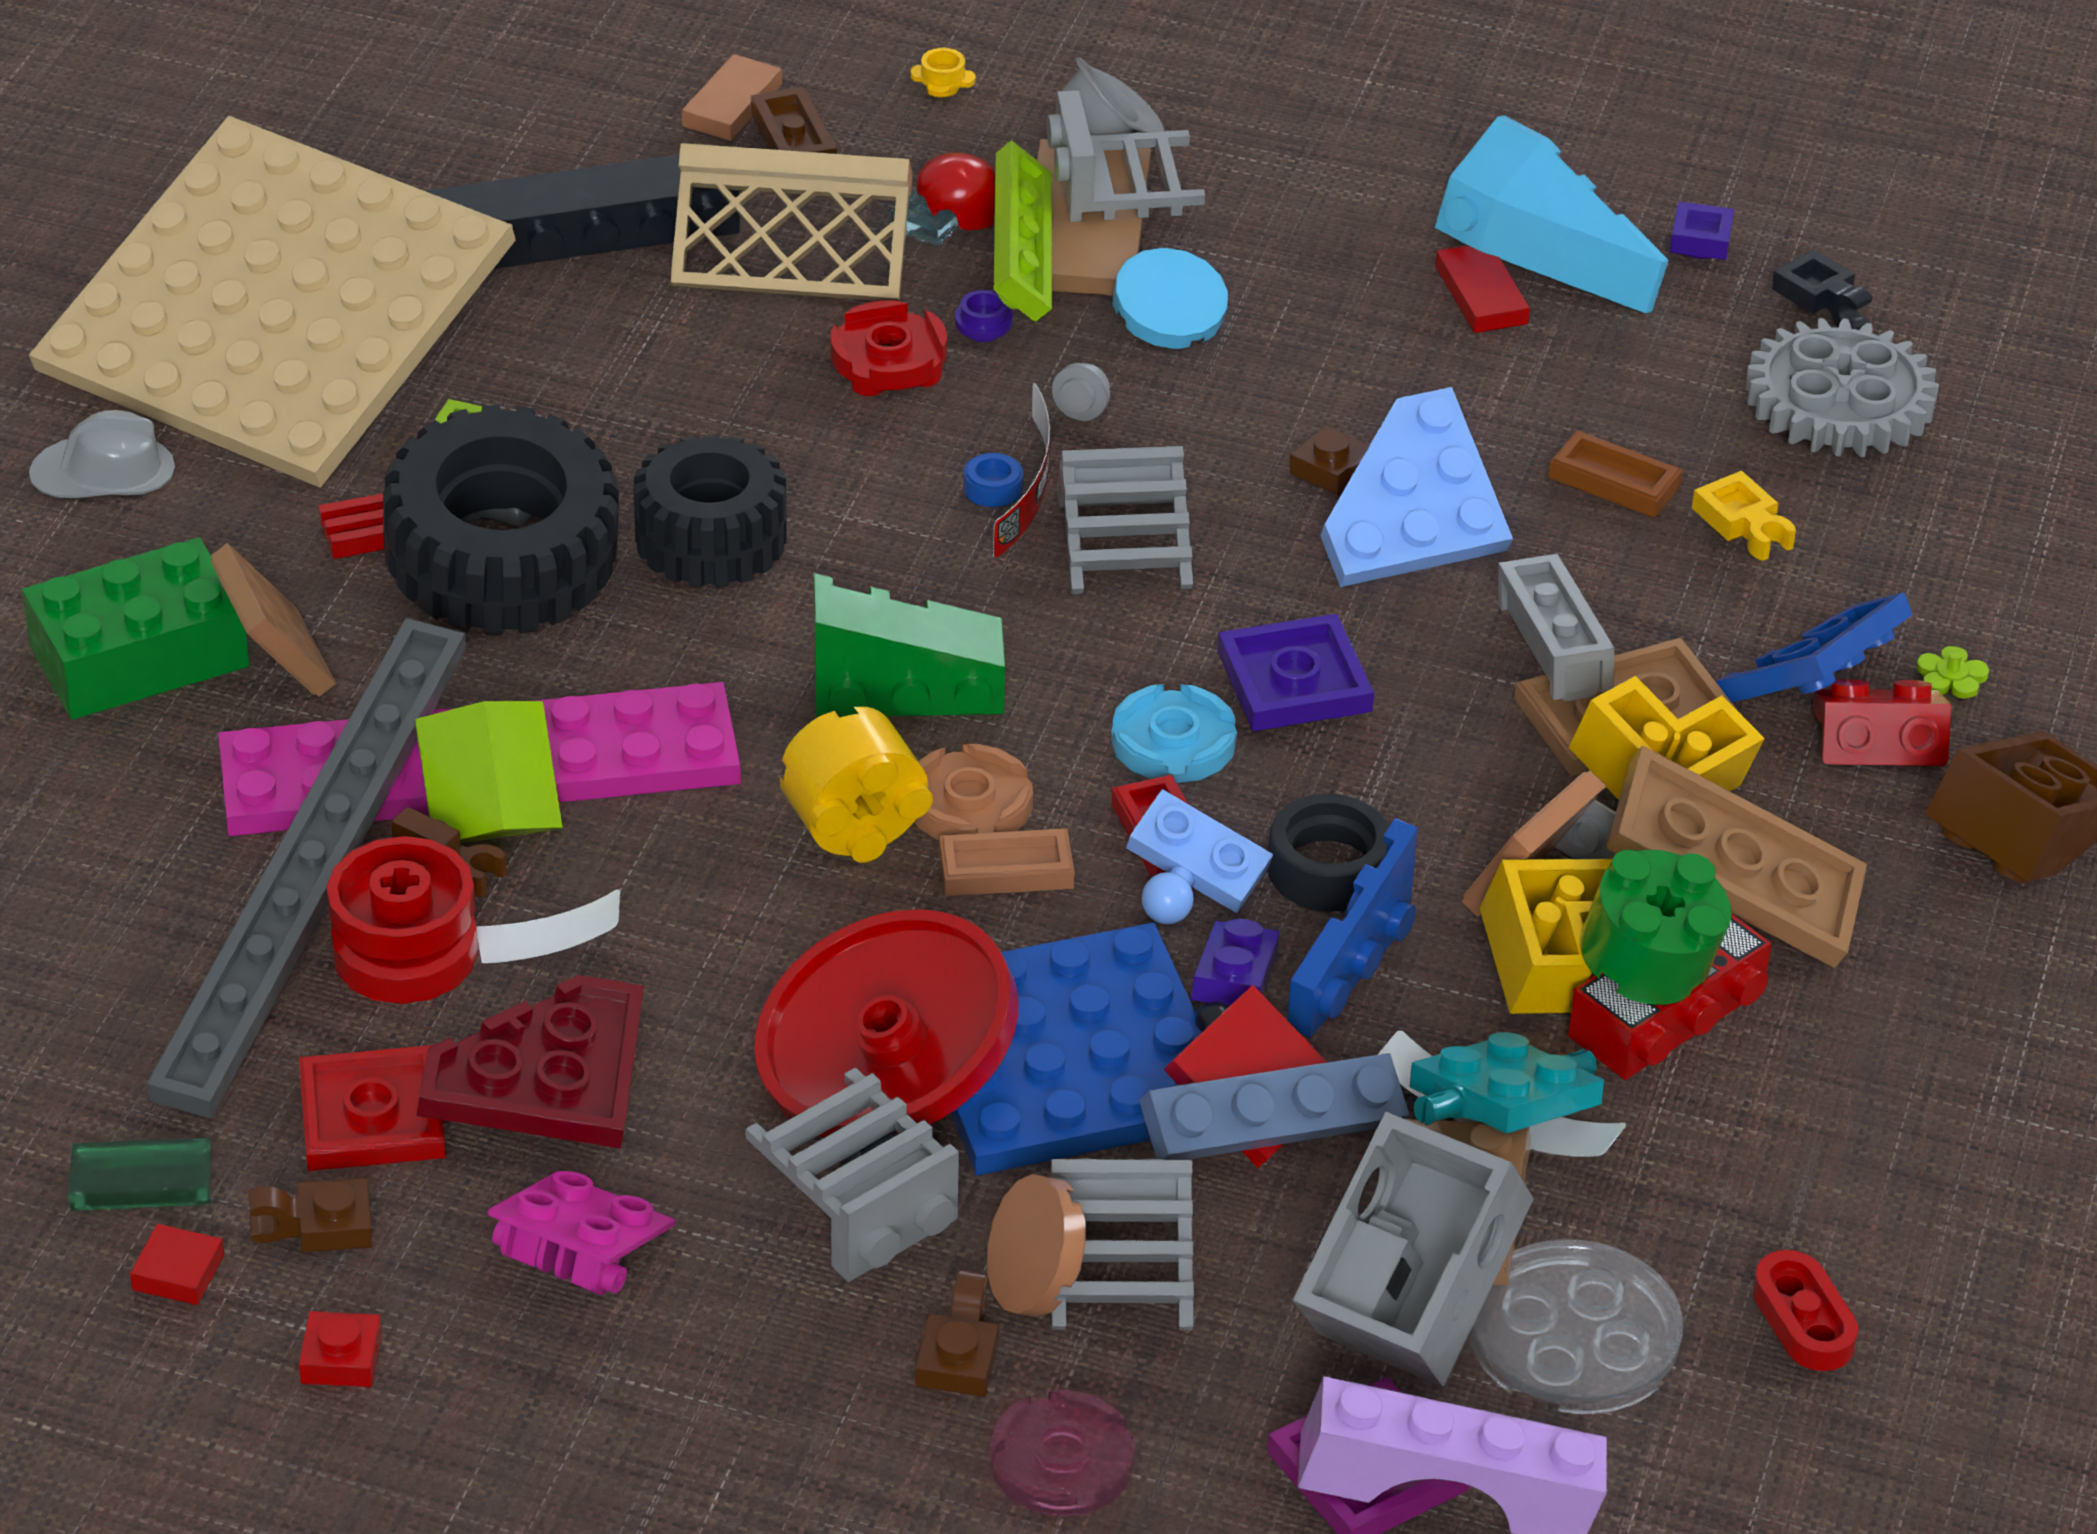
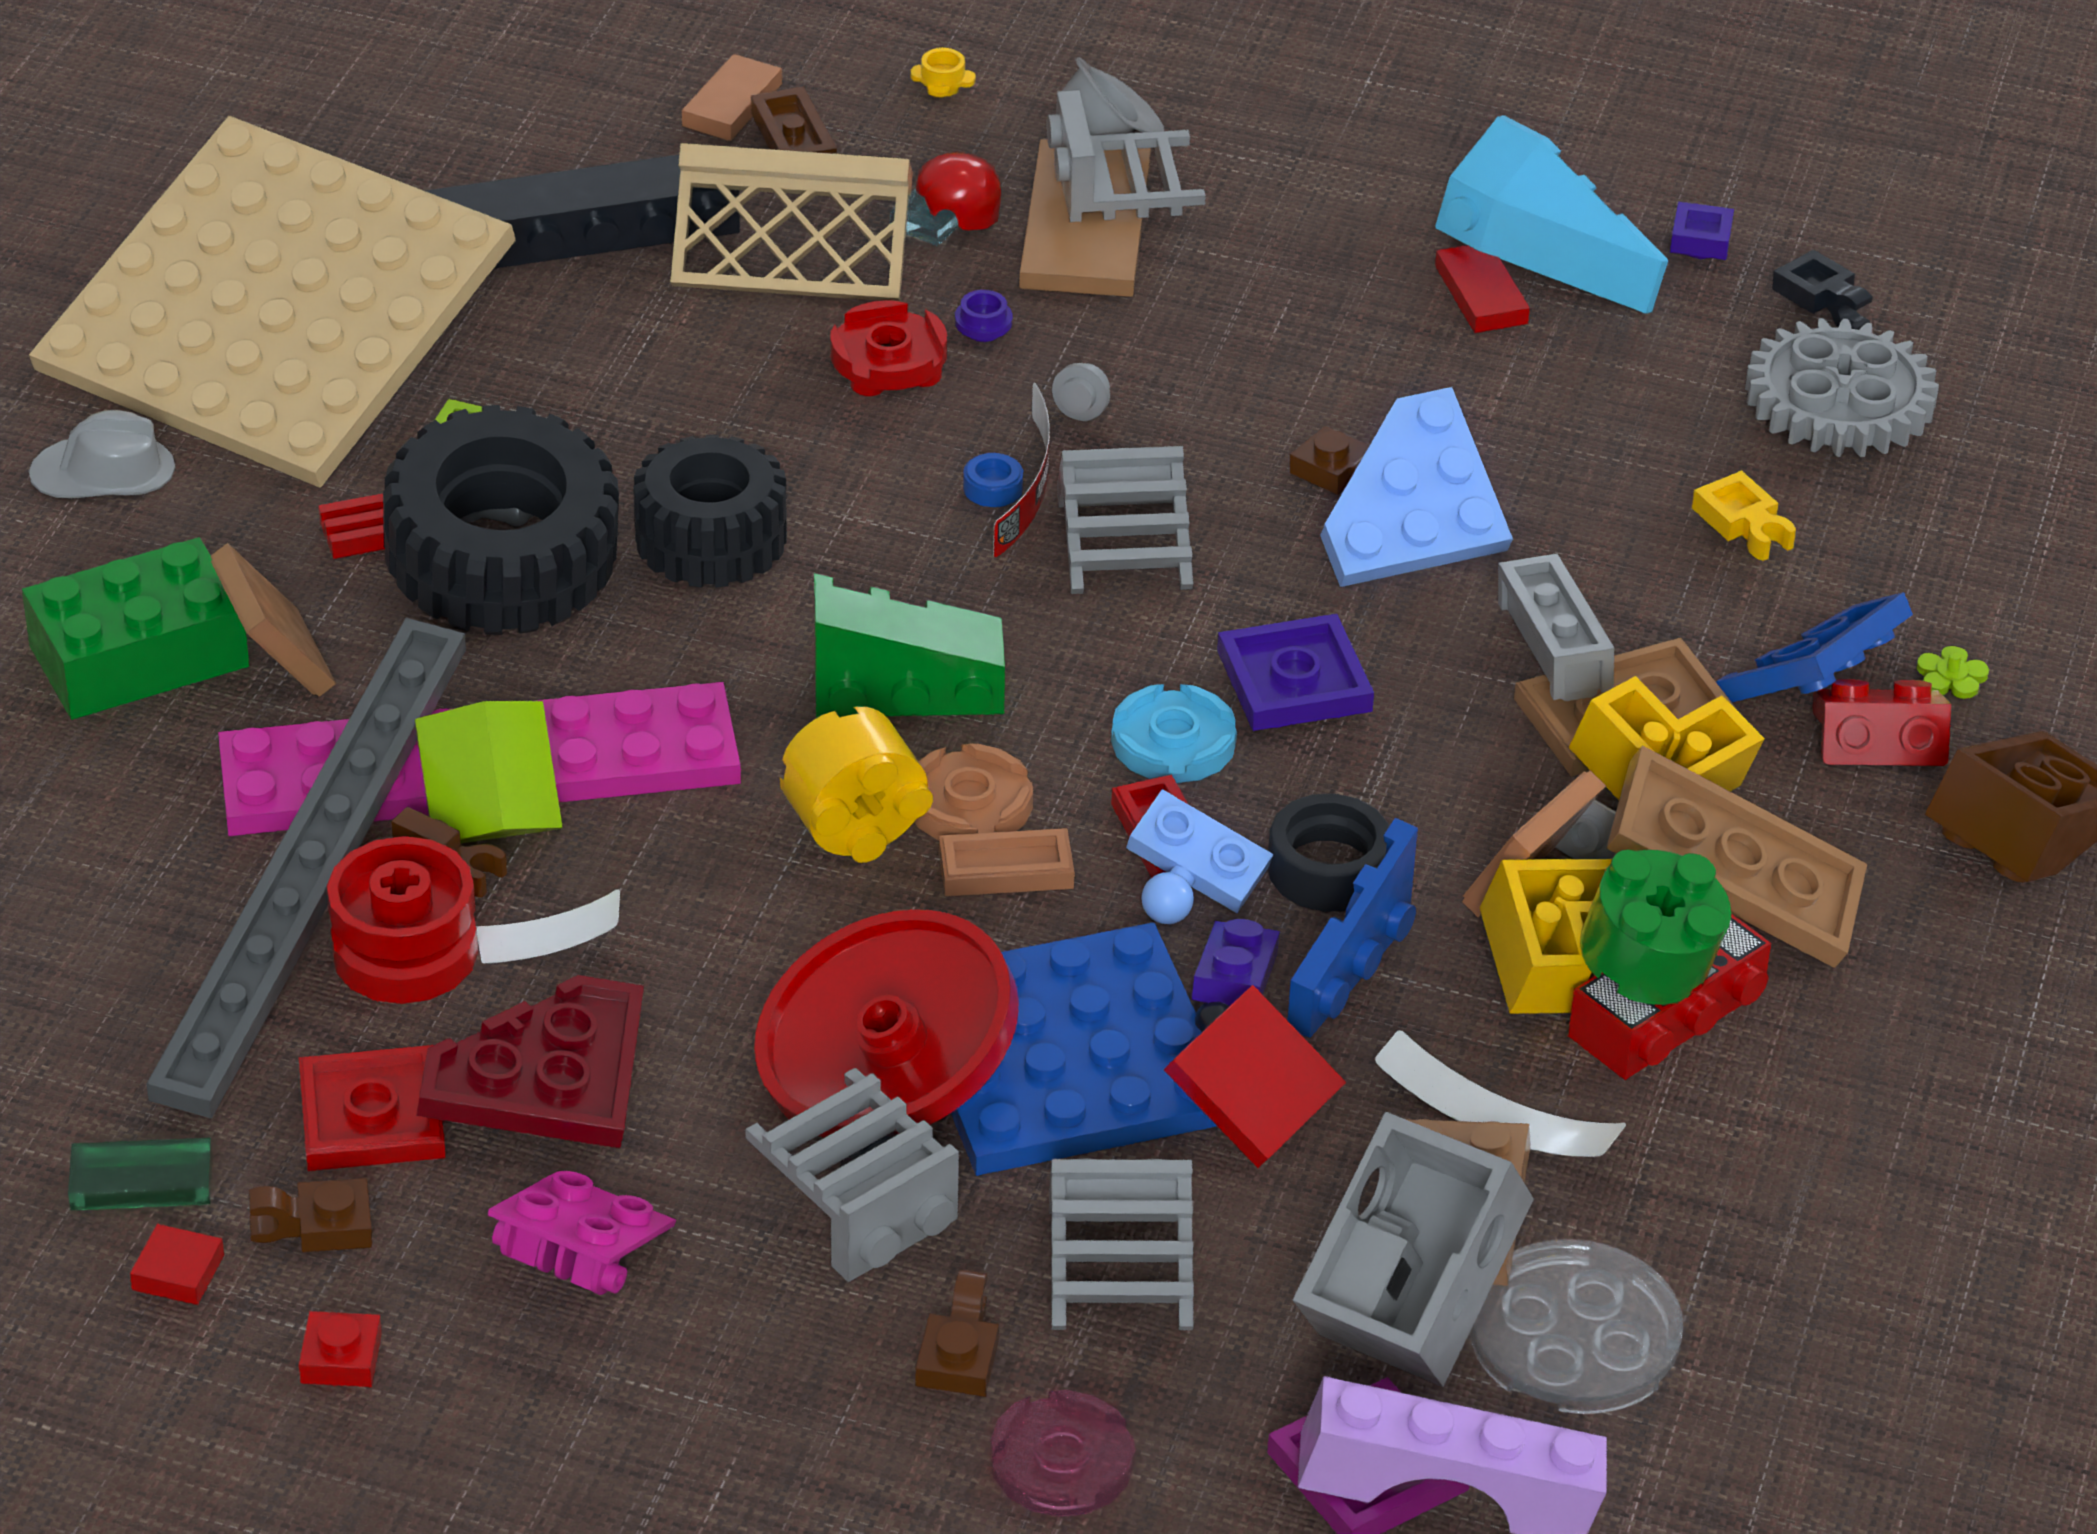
nougat tile [987,1174,1085,1318] -> none
lime plate [994,140,1052,322] -> none
medium azure tile [1112,248,1228,349] -> none
sand blue plate [1139,1053,1410,1160] -> none
teal plate [1409,1032,1604,1134] -> none
dark orange tile [1548,430,1683,518] -> none
red plate [1753,1250,1858,1371] -> none

